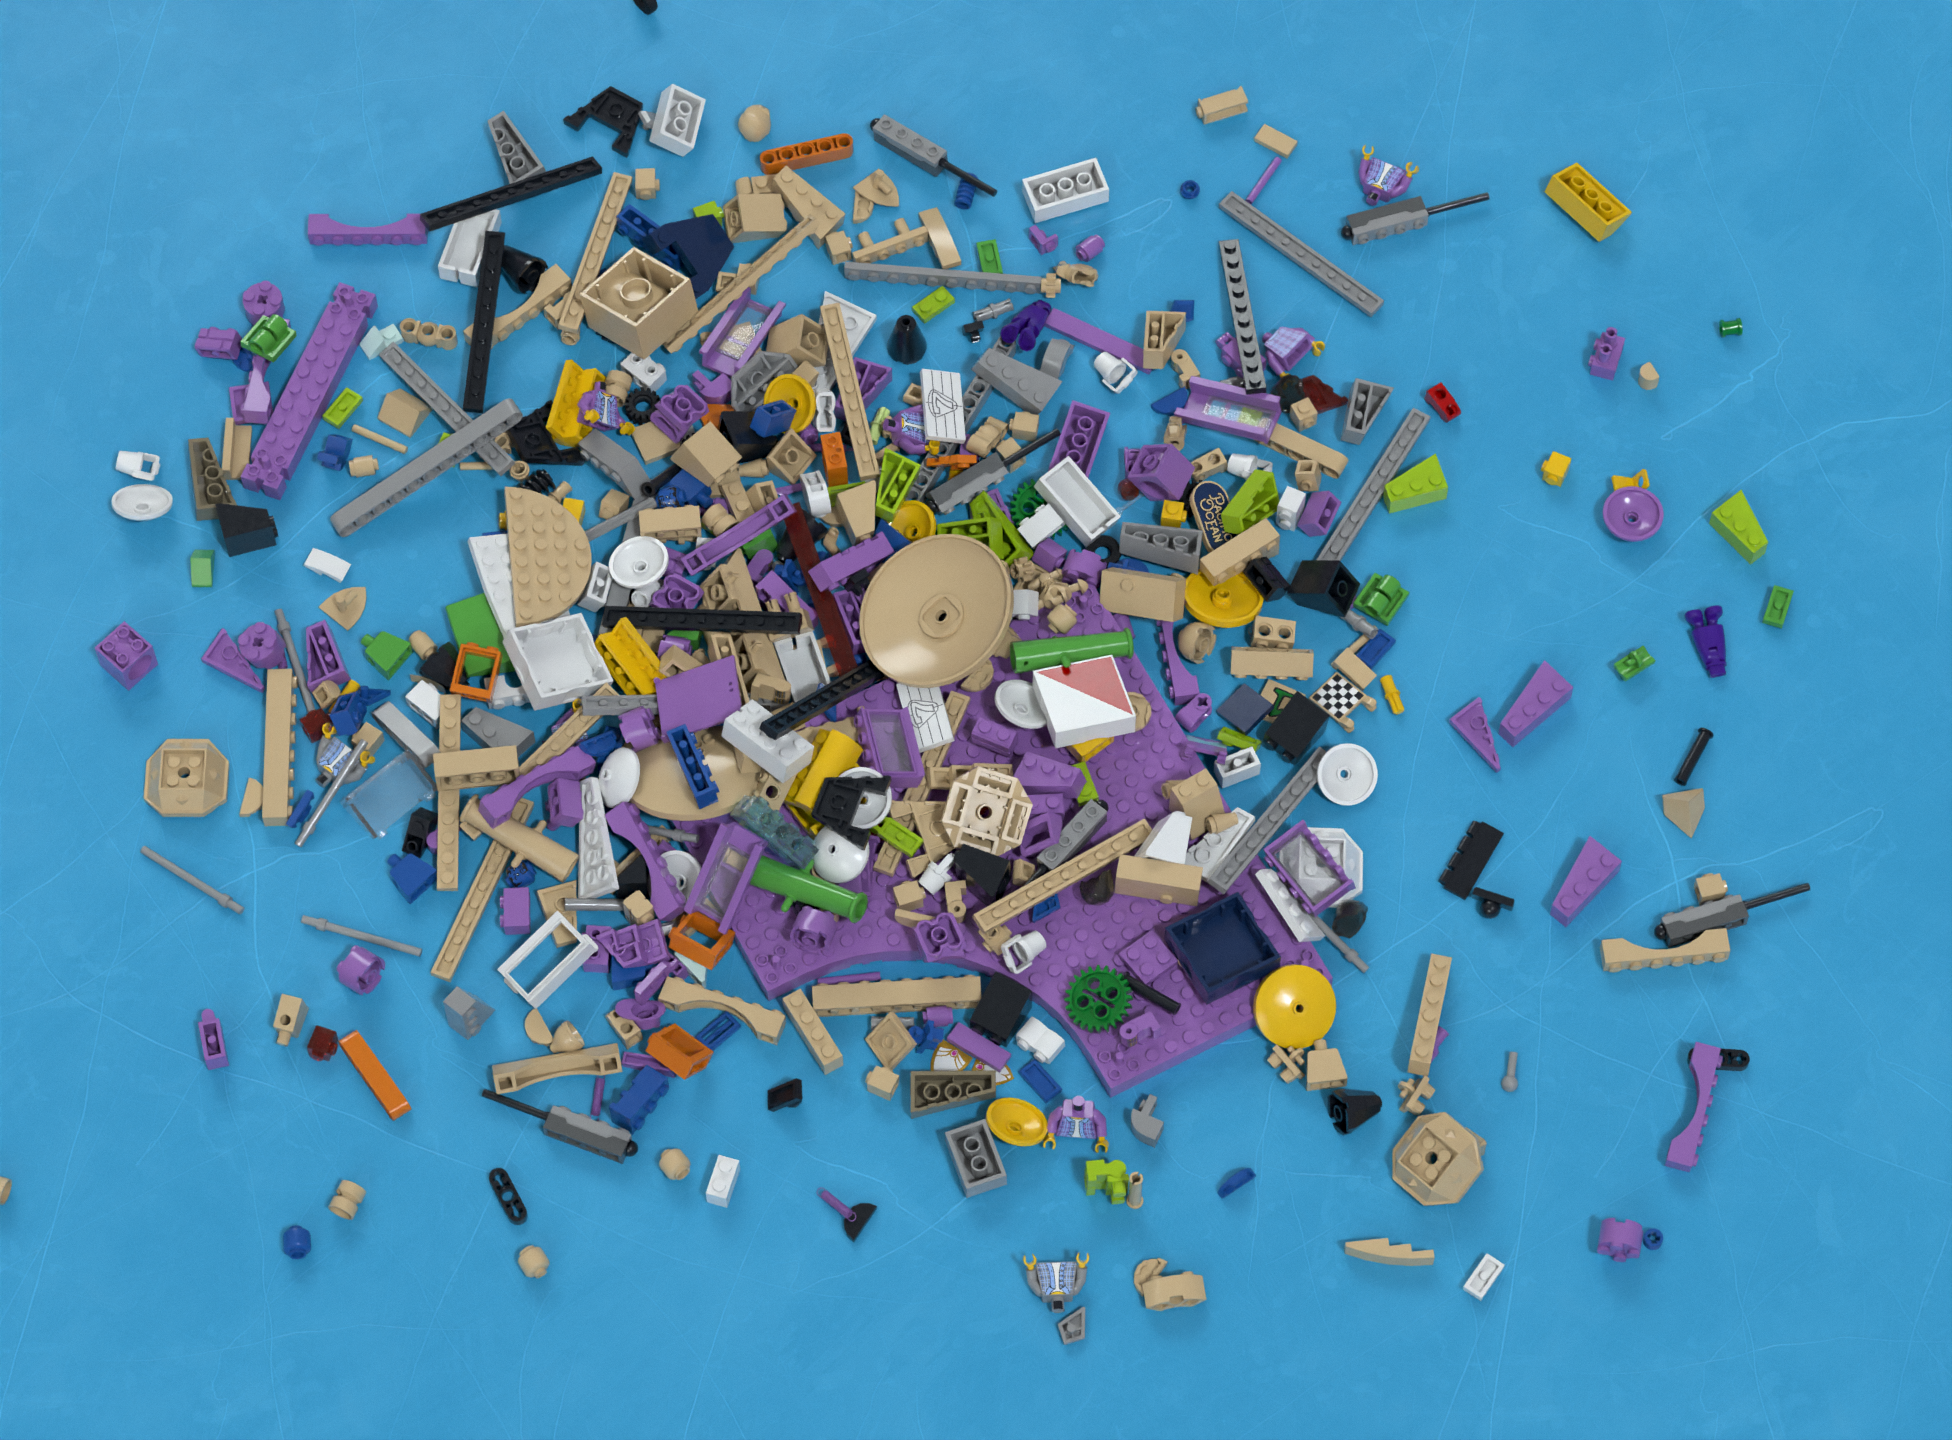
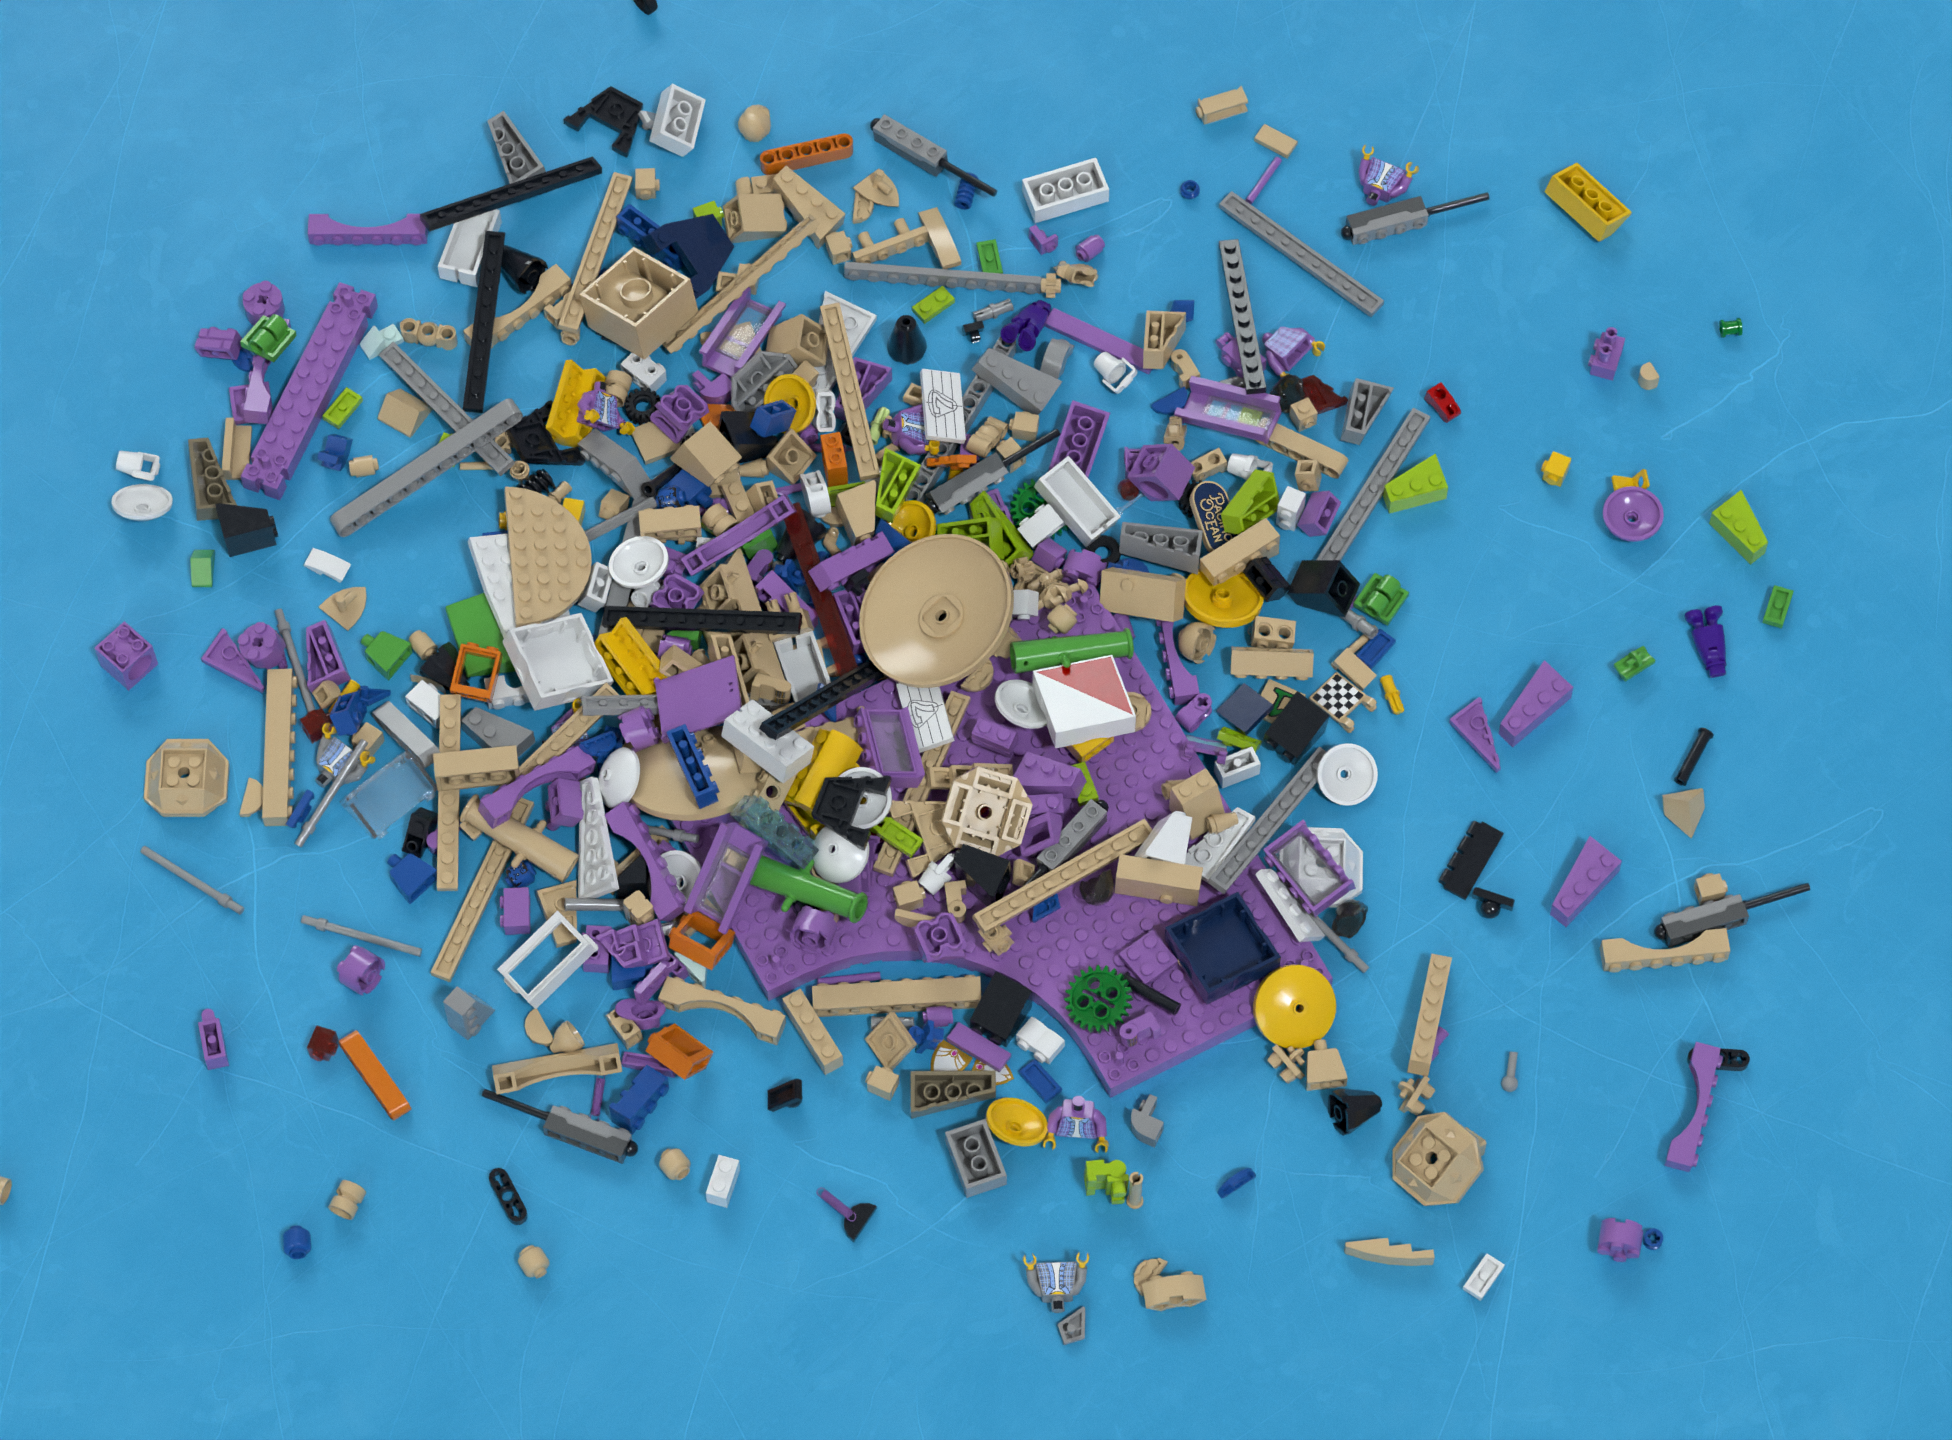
tan torso [273,994,309,1047] -> none
tan bar [352,424,408,454] -> none
blue tile [695,1011,741,1051] -> none
white piece [1001,931,1046,974] -> none
yellow brick [1161,500,1187,528] -> none

